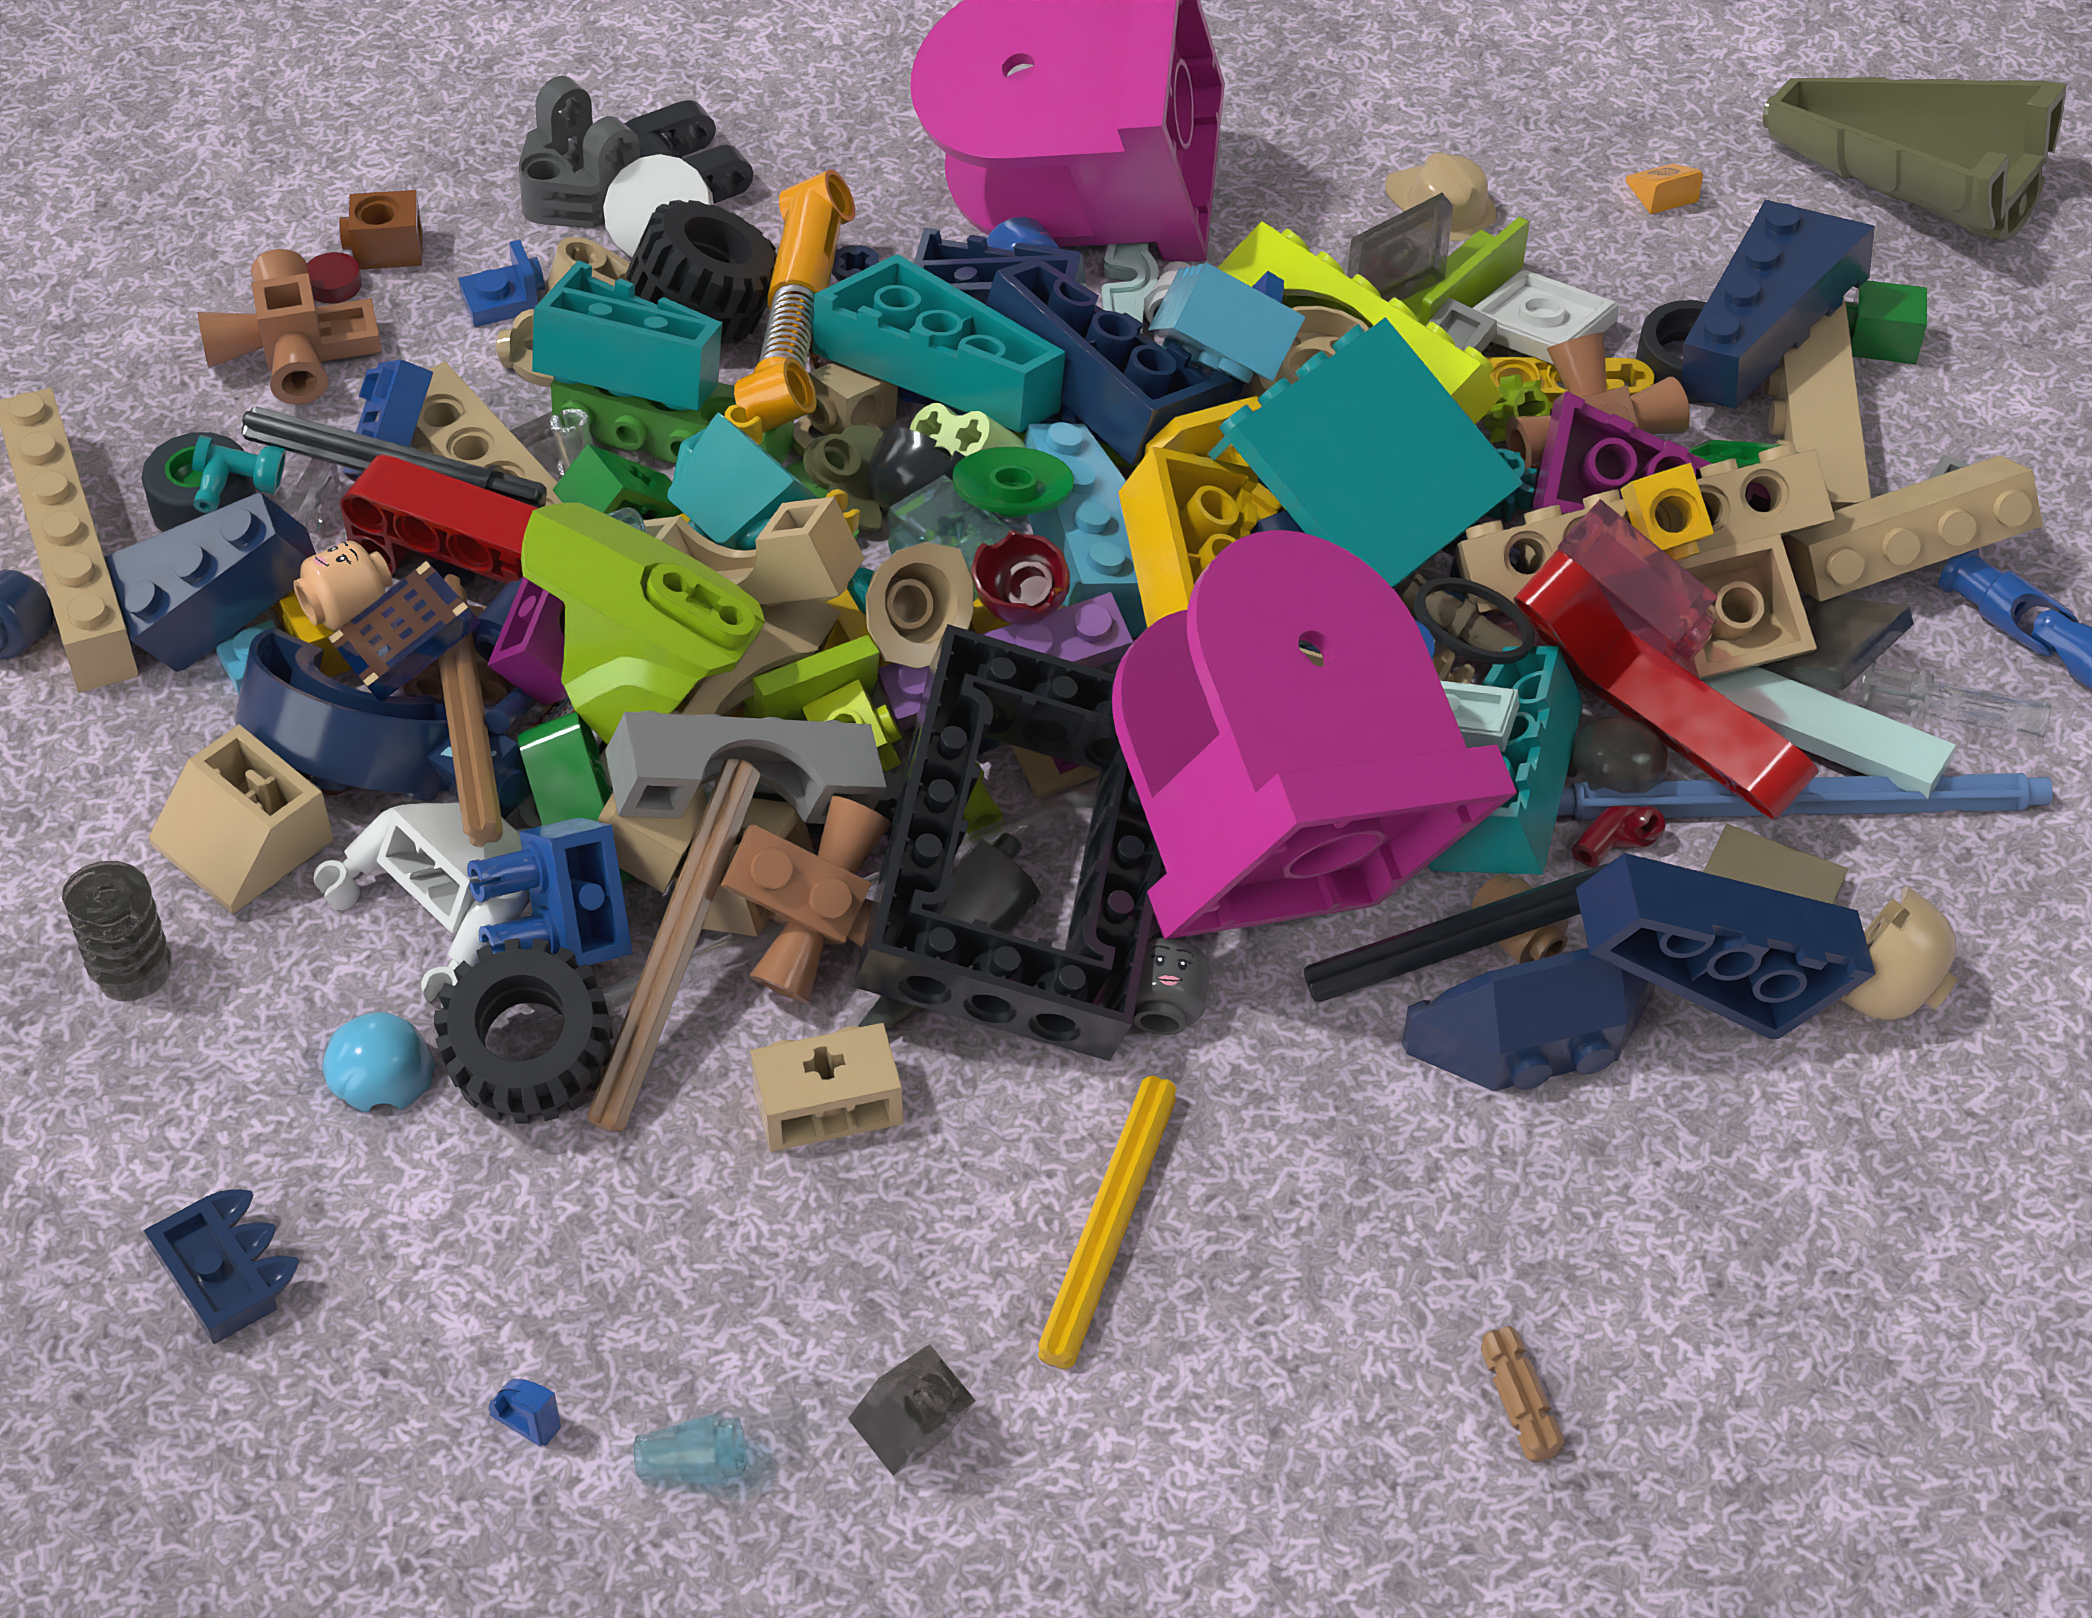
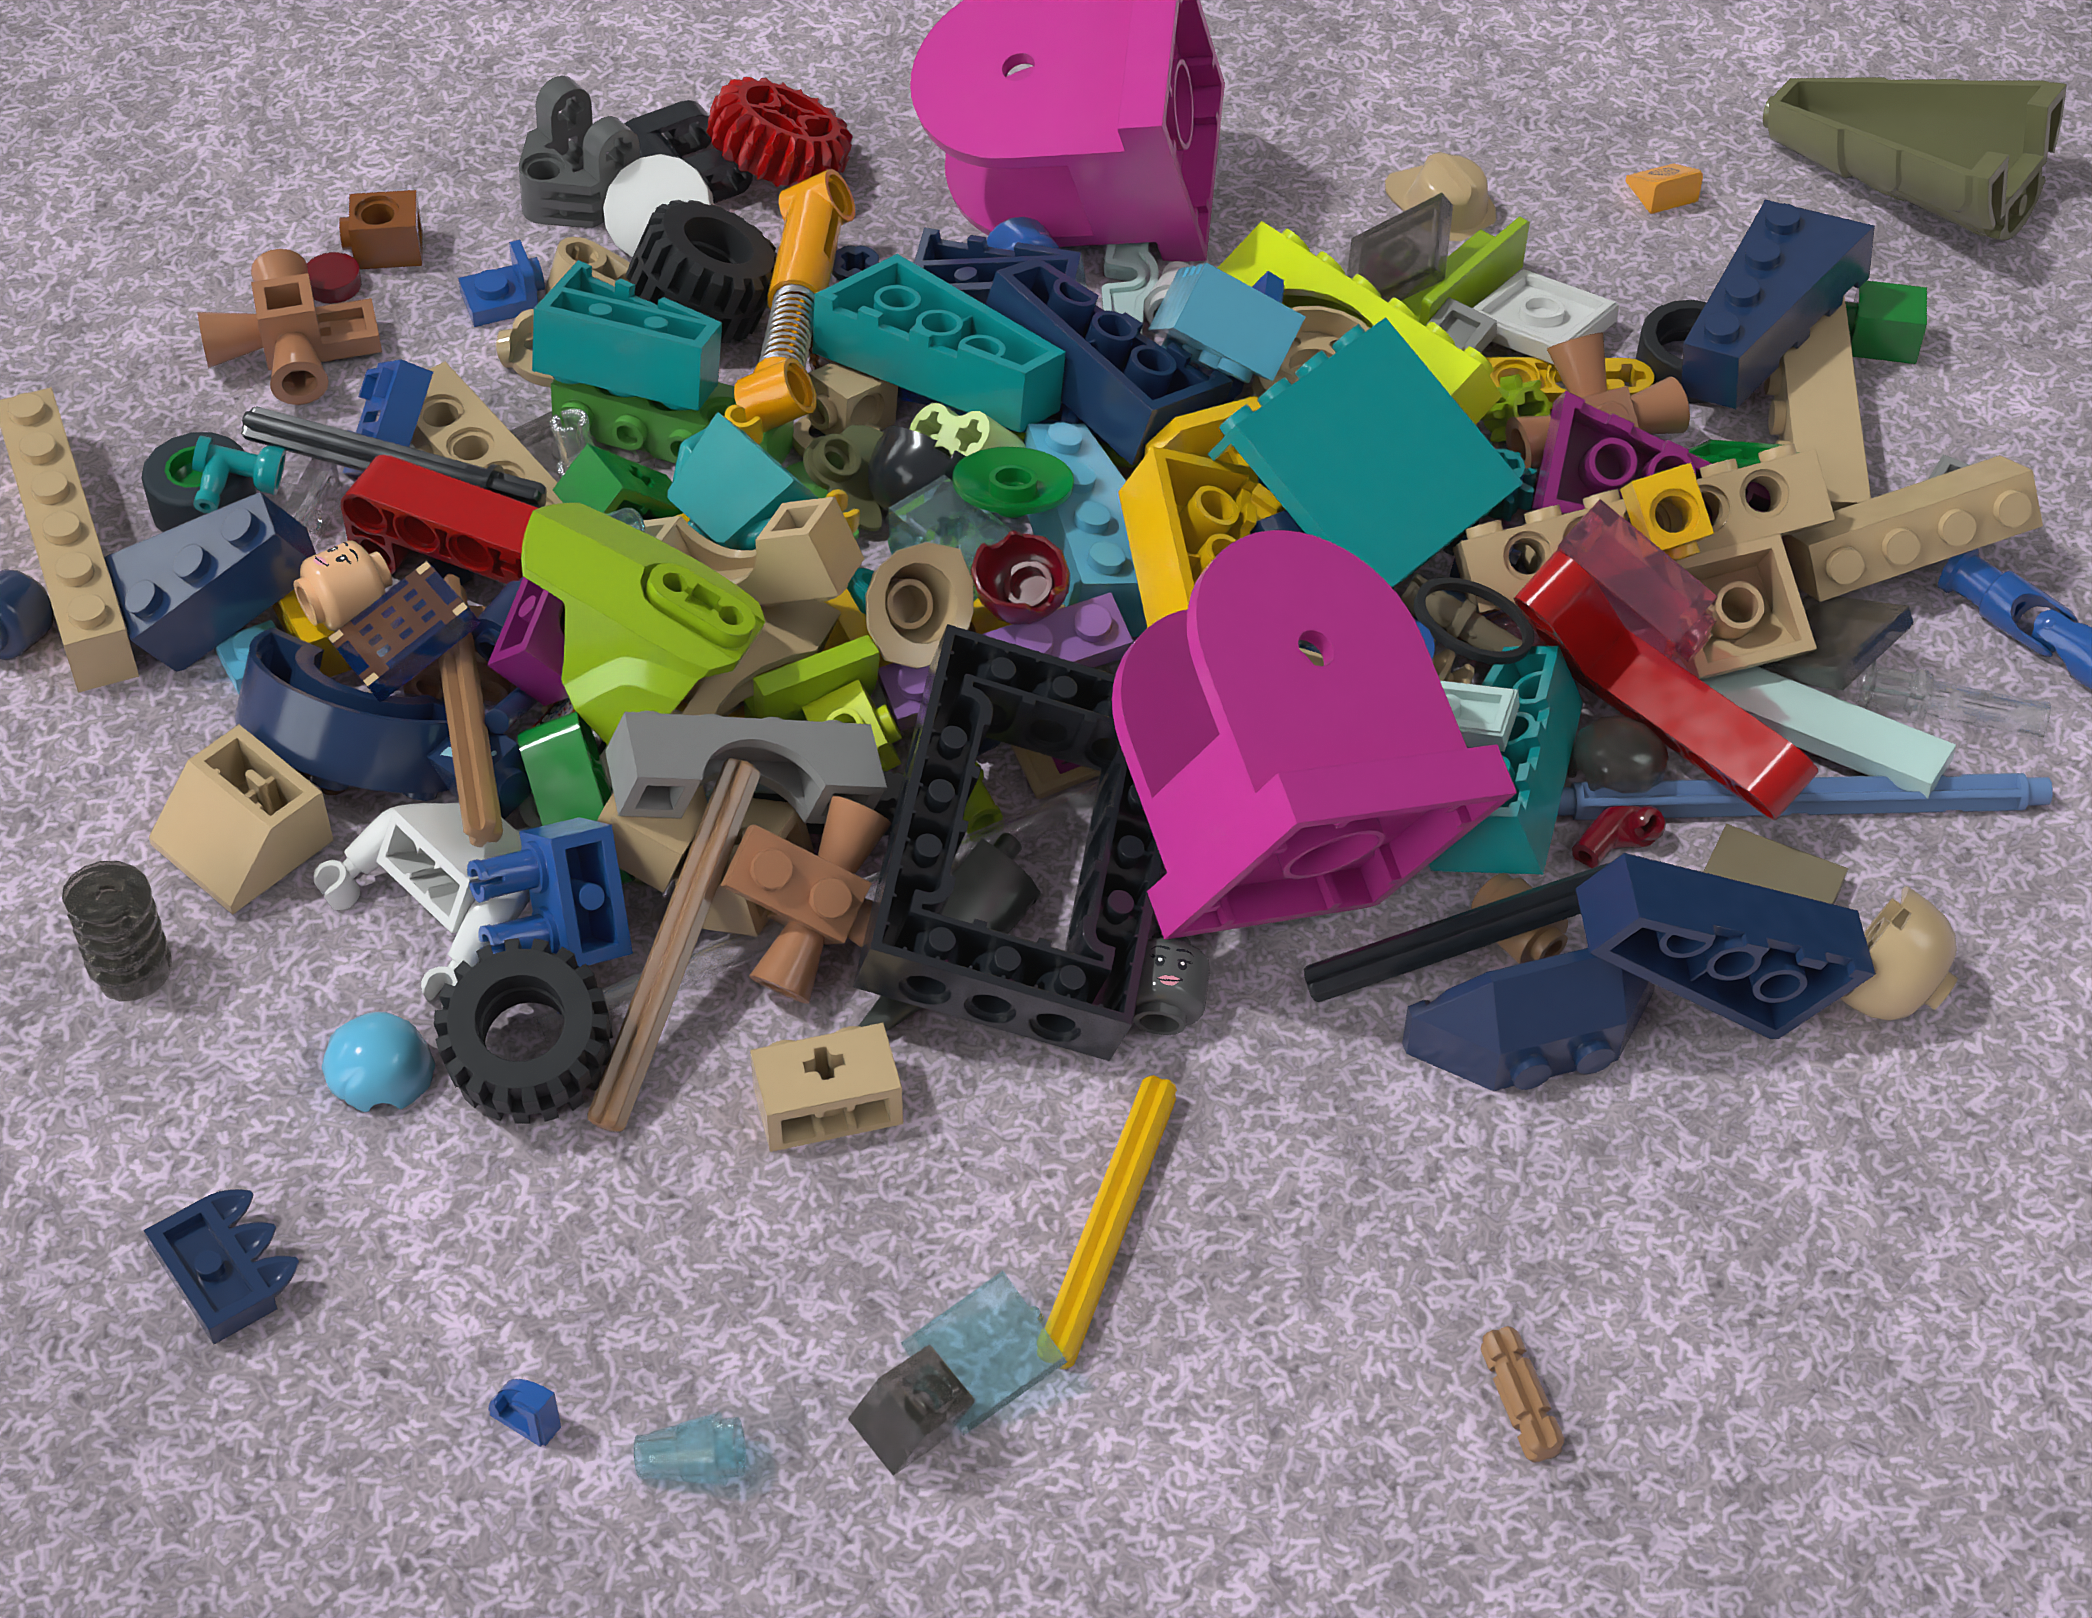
none -> red gear [706,77,853,187]
none -> clear light blue piece [901,1271,1067,1436]

